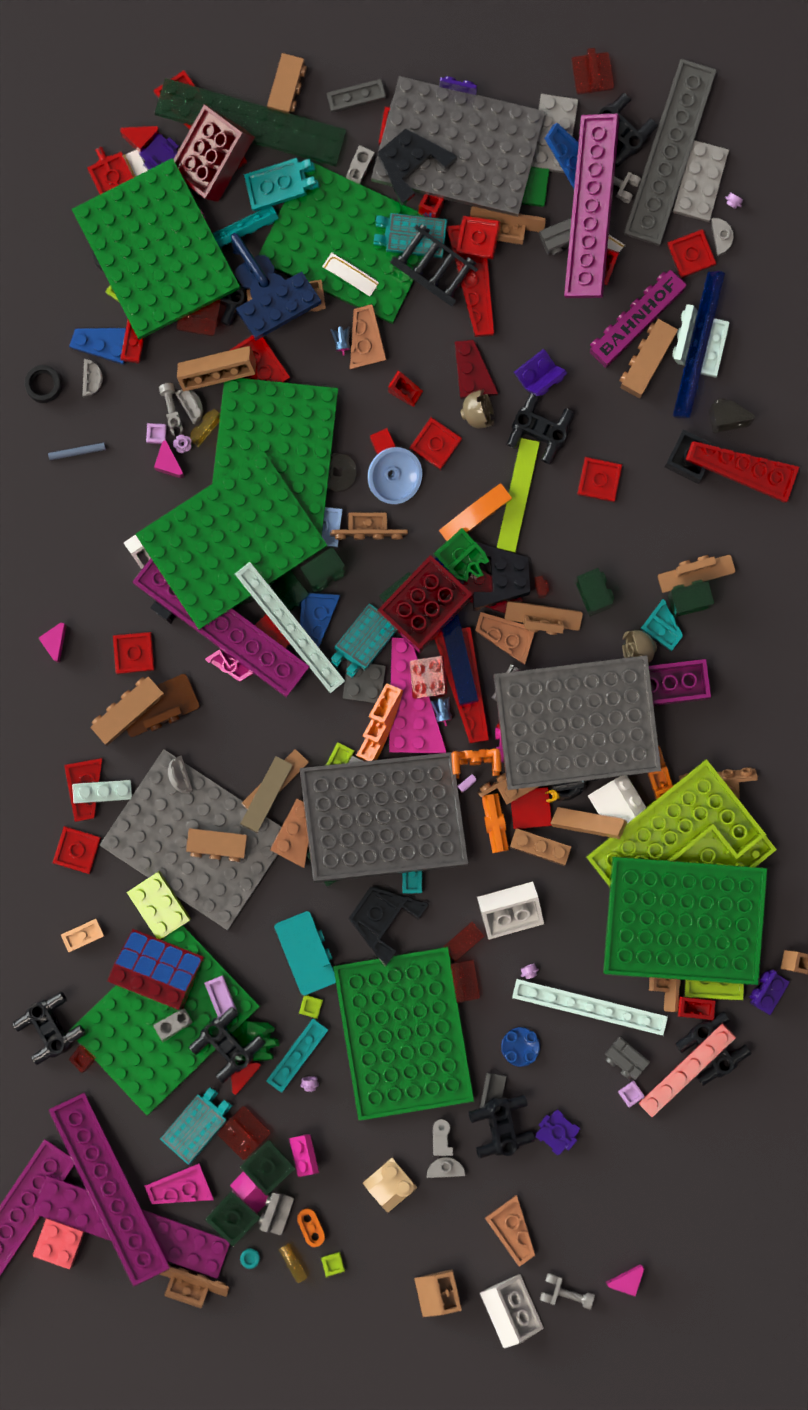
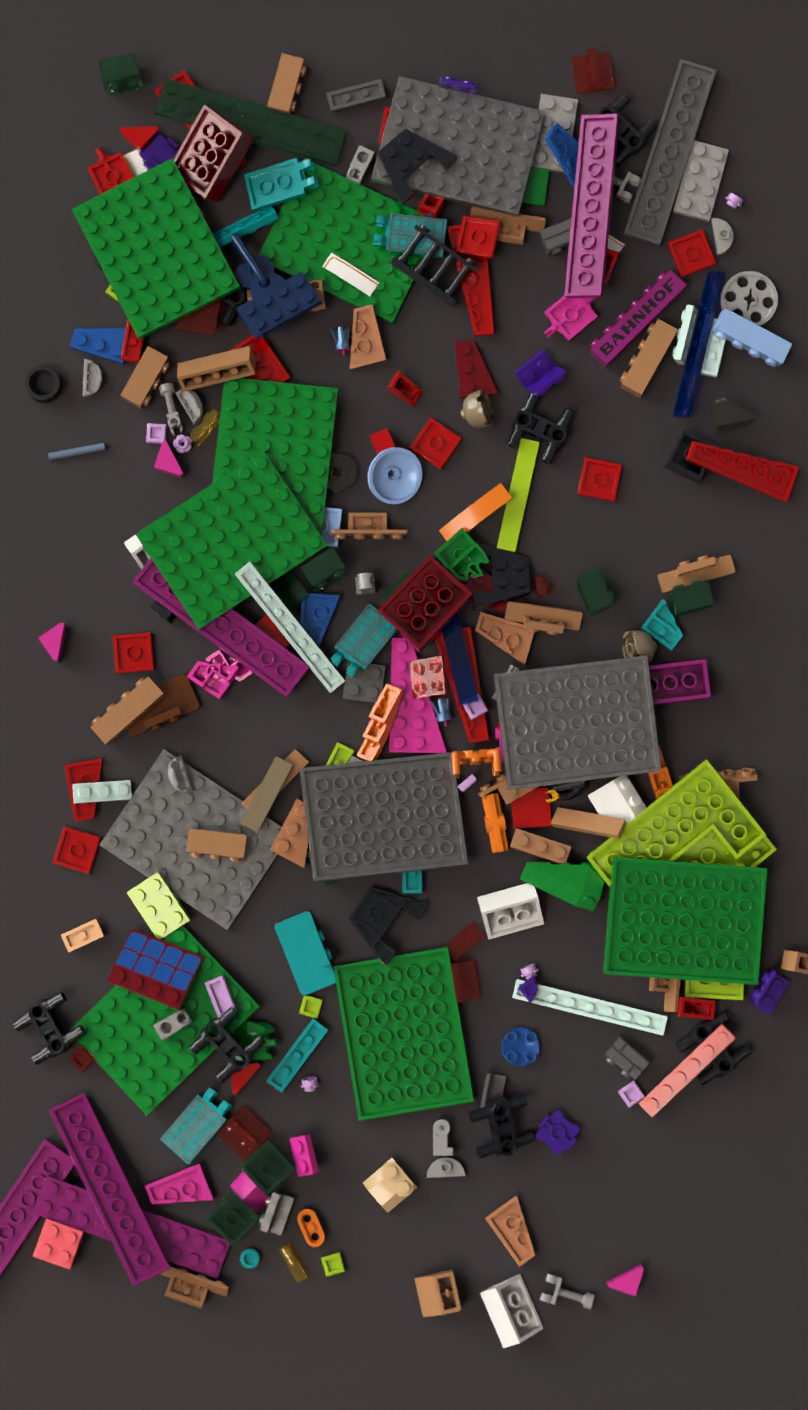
none -> clear green brick [98,53,143,95]
none -> medium nougat brick [120,346,170,410]
none -> dark pink slope [187,661,239,701]
none -> light grey leg [355,573,375,595]
none -> lavender tile [462,694,488,720]
none -> dark purple tile [518,976,537,1003]
none -> green wedge [520,862,604,912]
none -> dark pink plate [544,296,598,342]
none -> light blue brick [711,309,792,367]
none -> light grey wedge [720,271,778,326]

